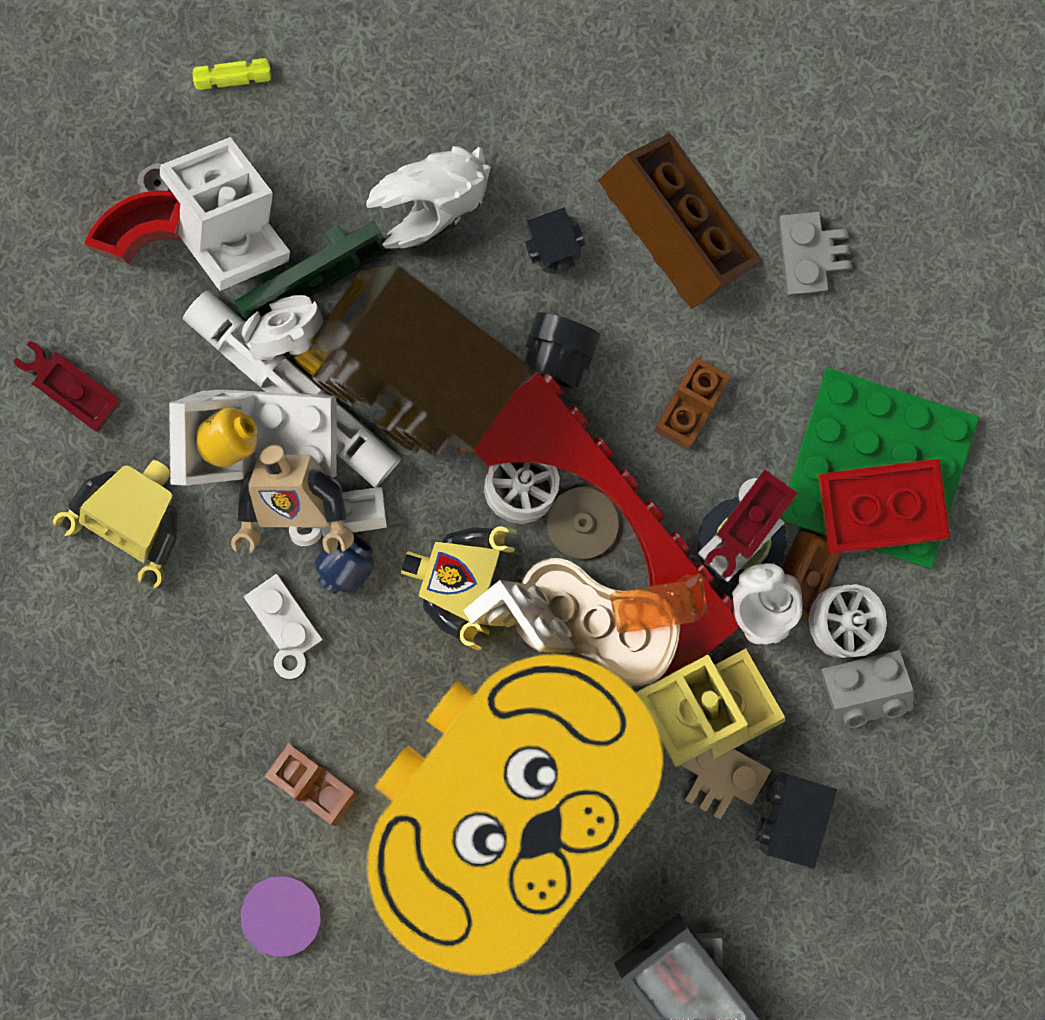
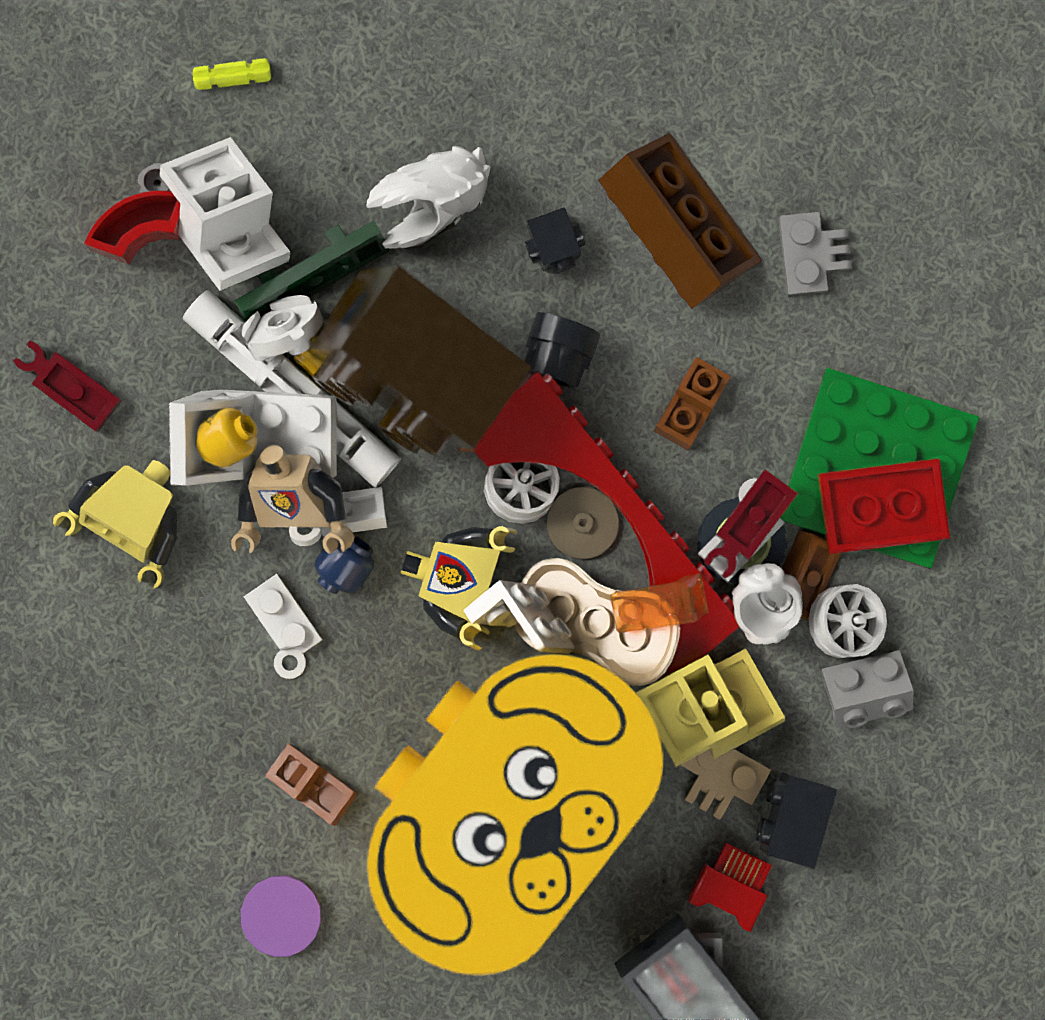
none -> red piece [686,842,772,933]

